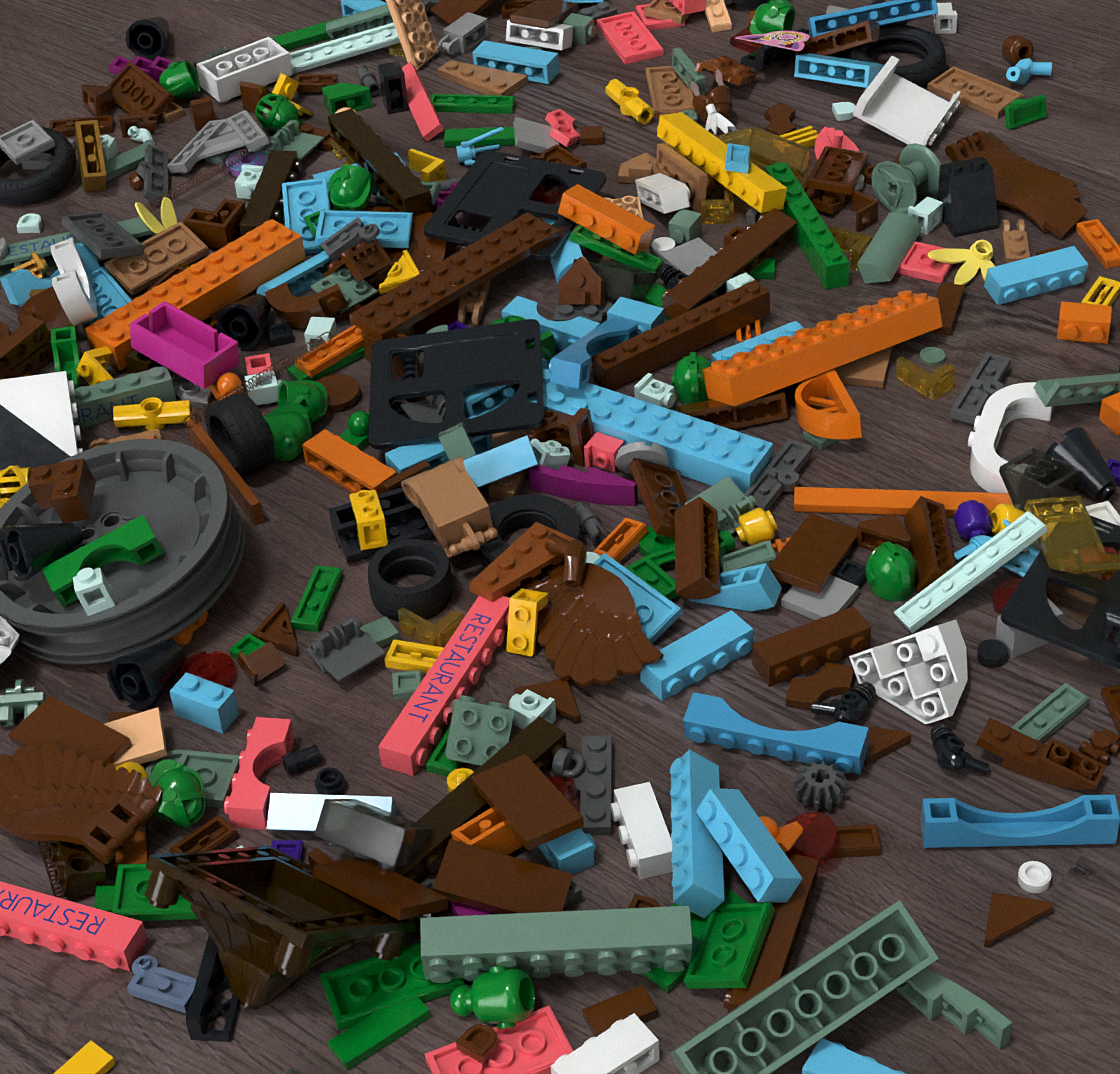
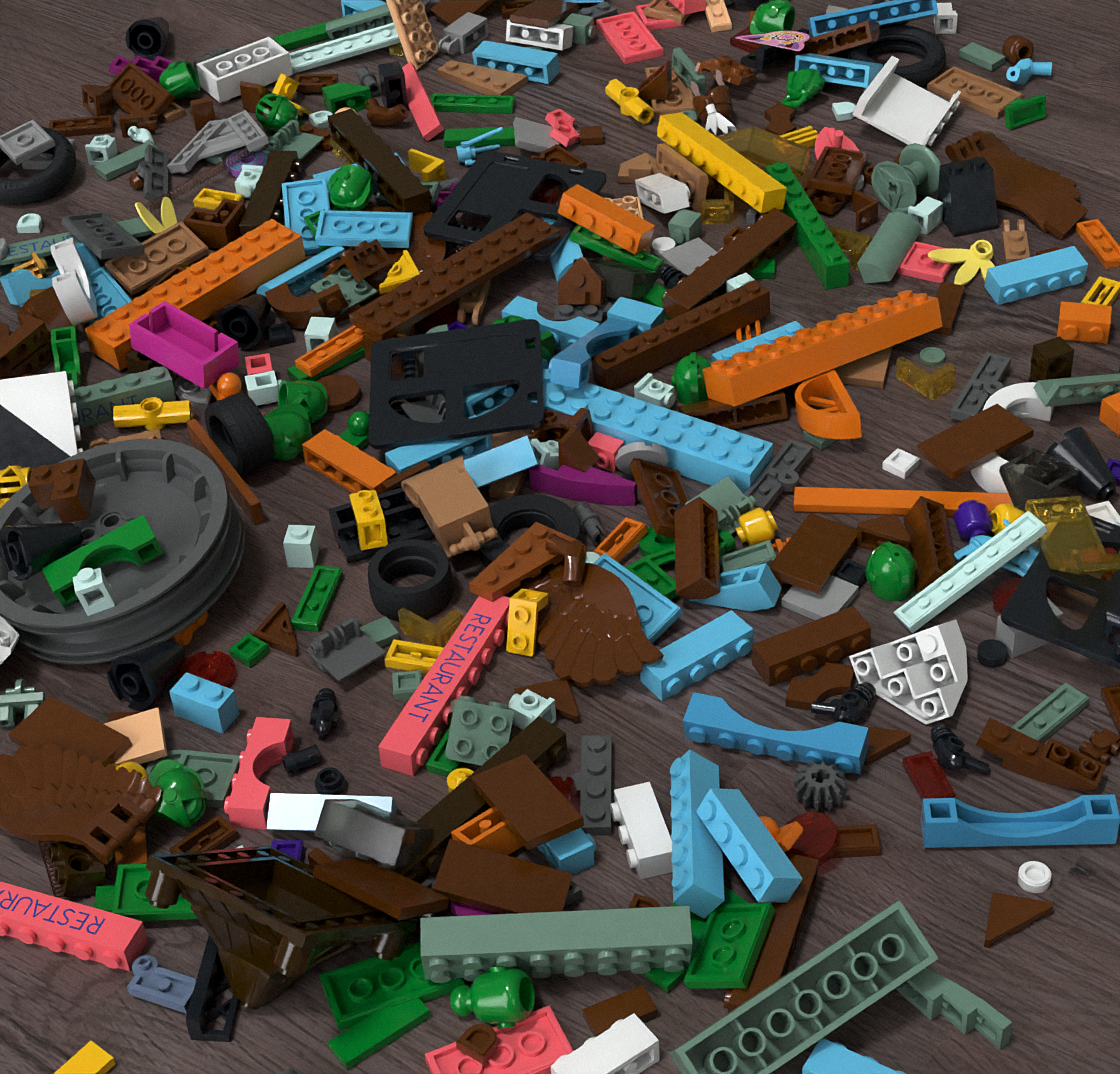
pearl gold brick [75,120,106,192] -> none
yellow bracket [77,346,114,385] -> none
reddish brown piece [184,332,332,428] -> none
reddish brown bracket [238,641,286,686] -> none
dark grey hinge [320,217,380,261] -> none
sand green brick [439,422,476,460] -> none
dark grey tile [552,748,585,780] -> none
medium azure tile [725,143,750,174] -> none
none -> yellow tile [193,188,244,210]
none -> light aqua brick [283,525,319,568]
none -> light aqua tile [309,111,333,129]
none -> black piece [309,688,339,740]
none -> reddish brown arm [365,98,409,127]
none -> reddish brown slope [558,427,600,473]
none -> reddish brown slope [638,60,672,101]
none -> green piece [781,69,825,109]
none -> white tile [882,448,920,479]
none -> clear red tile [902,751,956,800]
none -> reddish brown tile [916,404,1034,480]
none -> sand green tile [958,42,1006,71]
none -> dark brown brick [1028,336,1074,383]

